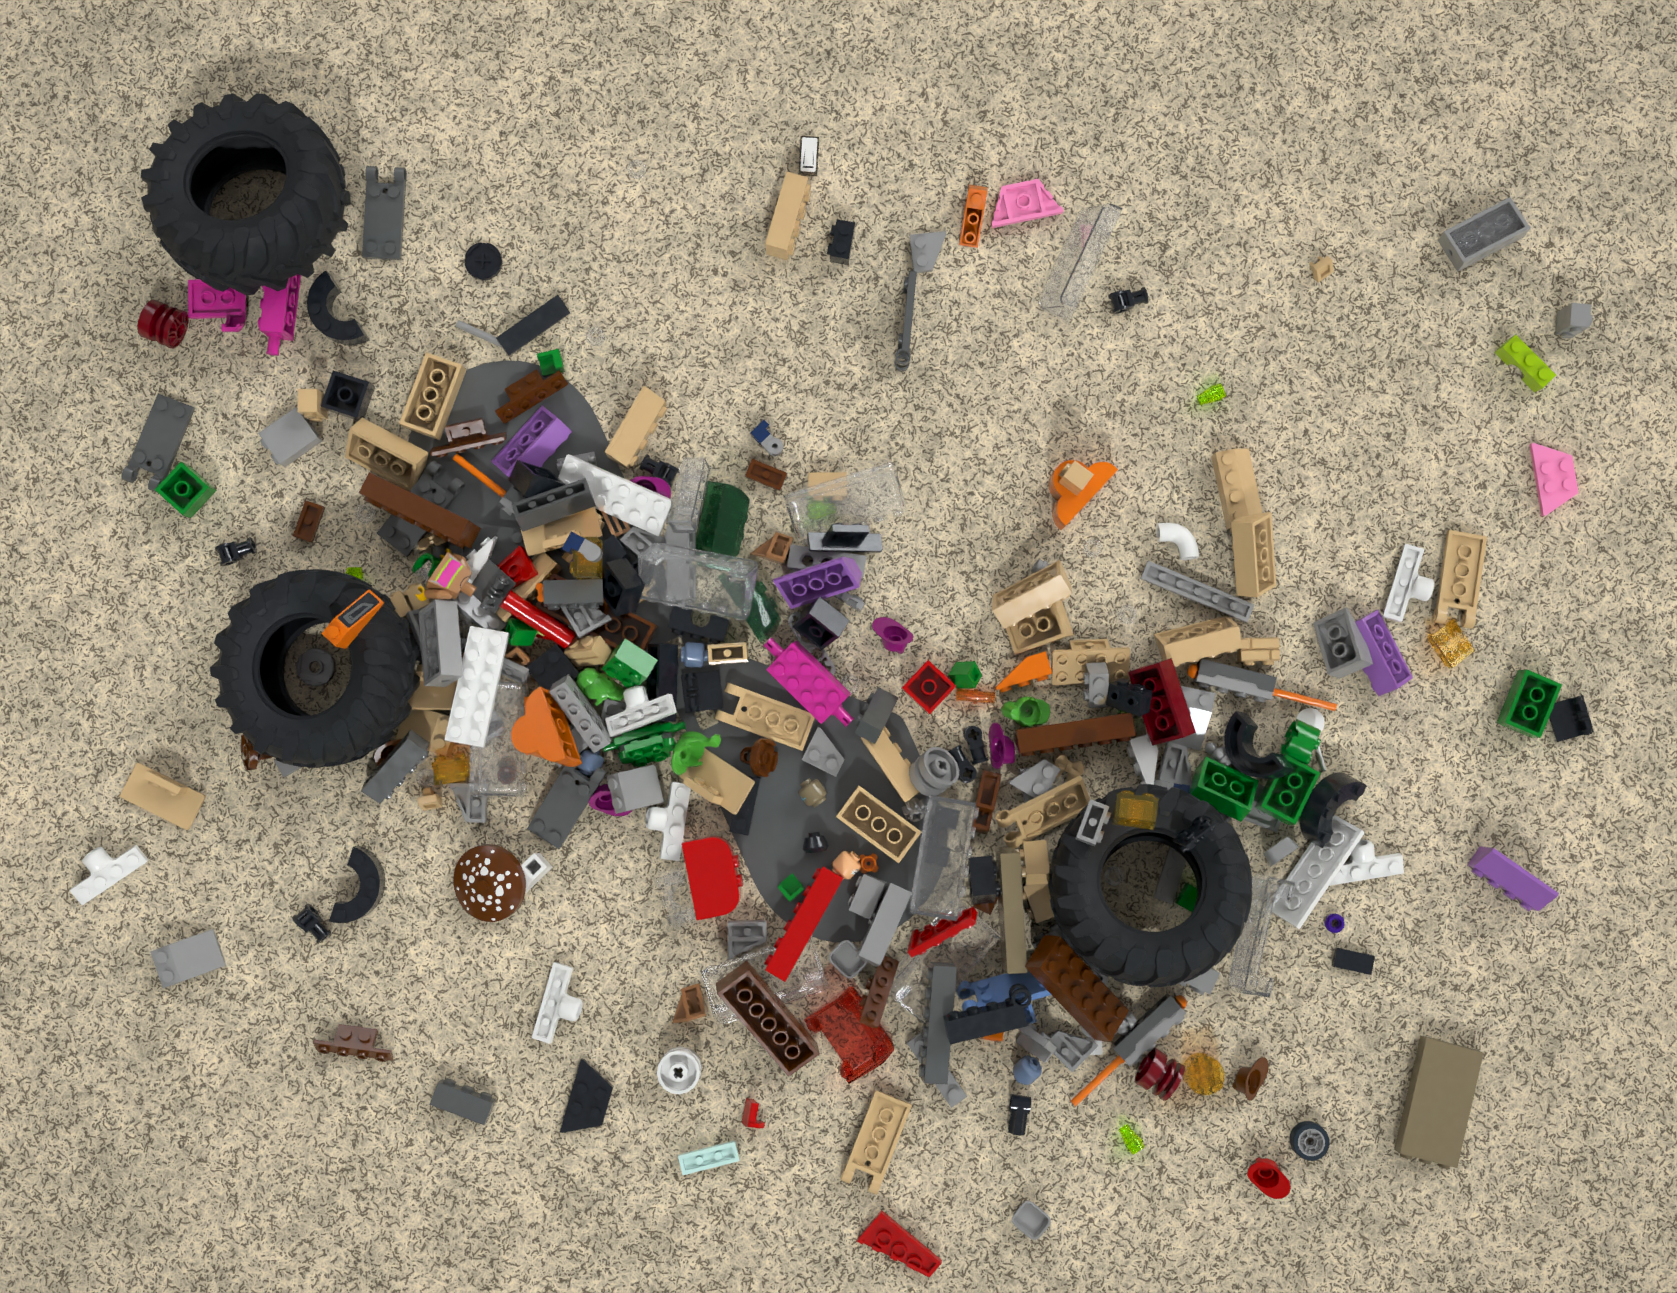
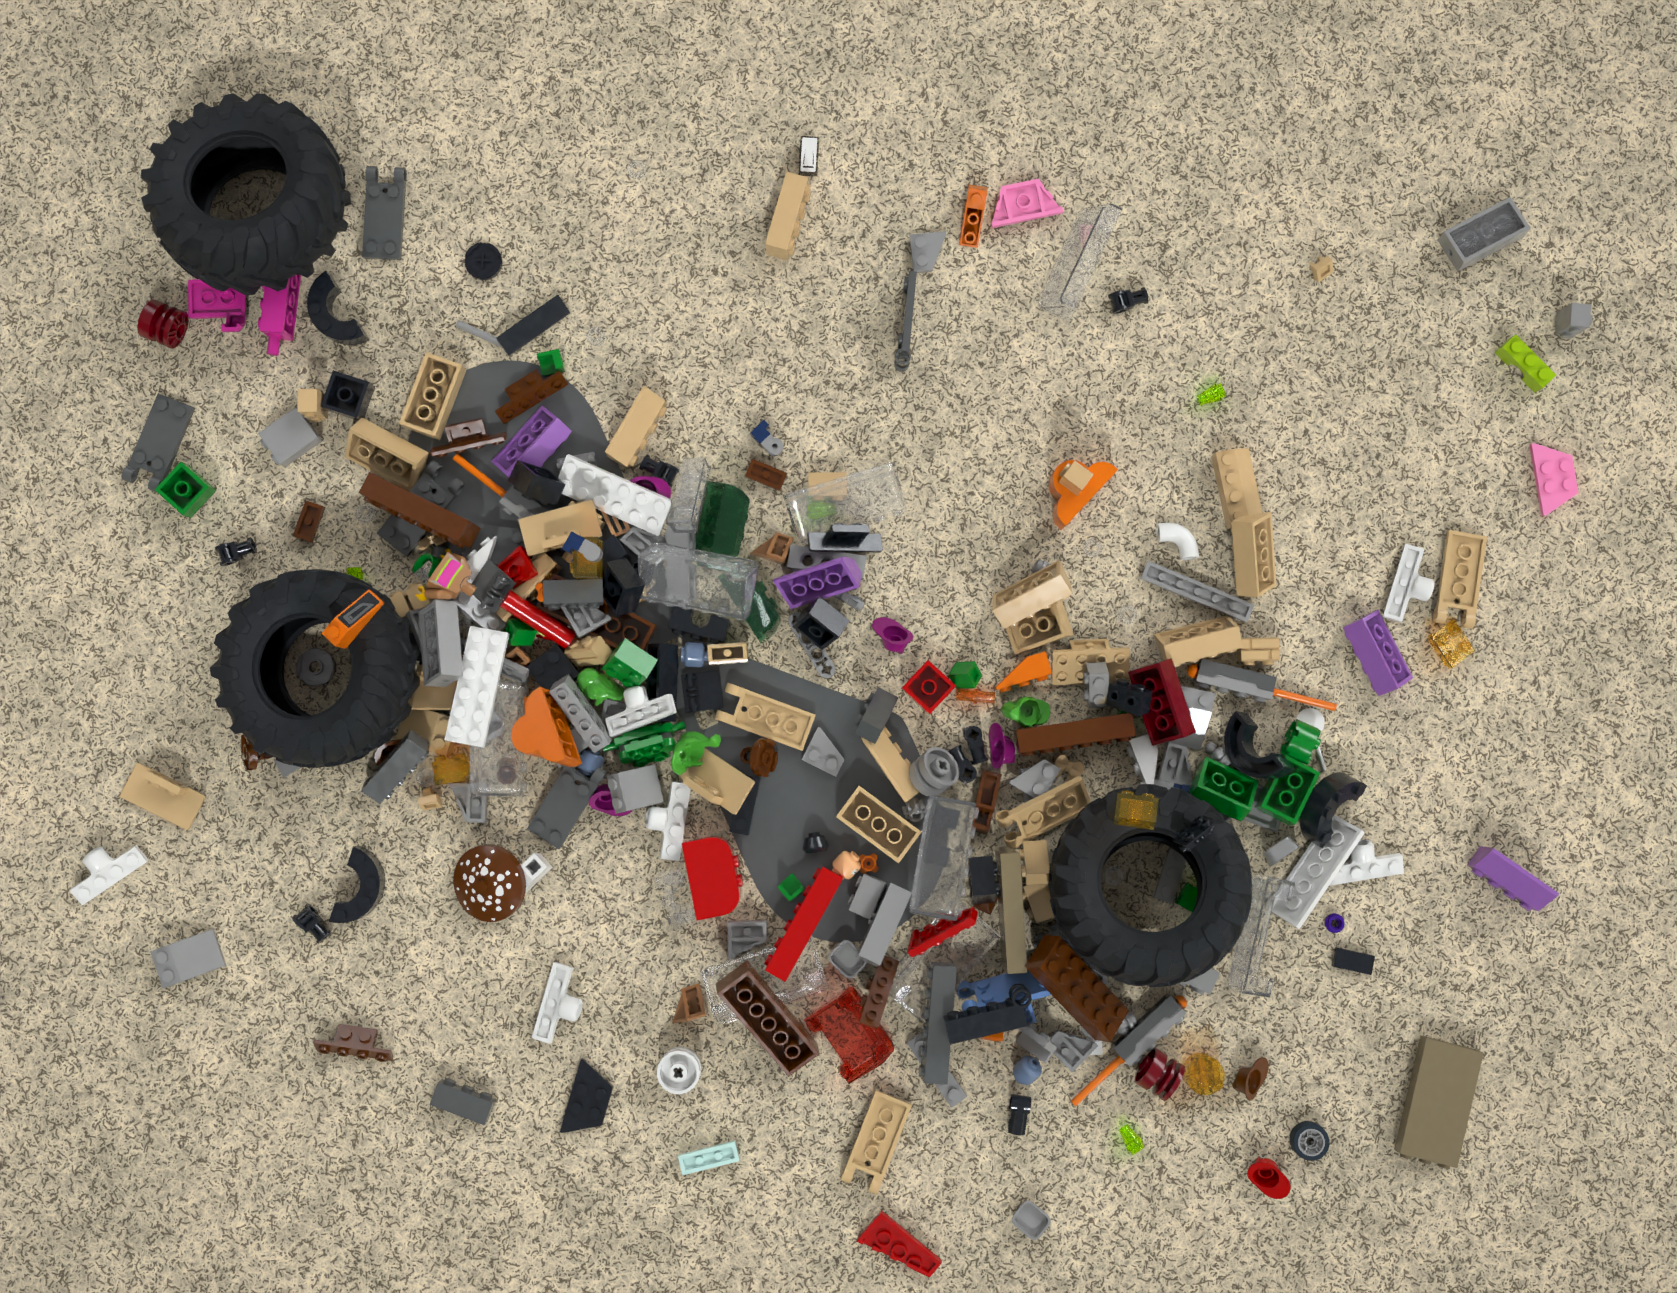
dark grey brick [512,478,596,532] -> none
red tile [741,1098,765,1129] -> none
dark pink brick [763,637,854,727] -> none
dark tan head [798,778,827,808] -> none
black brick [827,219,855,265] -> none
clear plate [840,675,859,694] -> none
light grey brick [1075,799,1111,846] -> none
light grey slope [1313,607,1373,679] -> none
green brick [1496,669,1562,738] -> none
black hinge [1549,695,1594,742] -> none

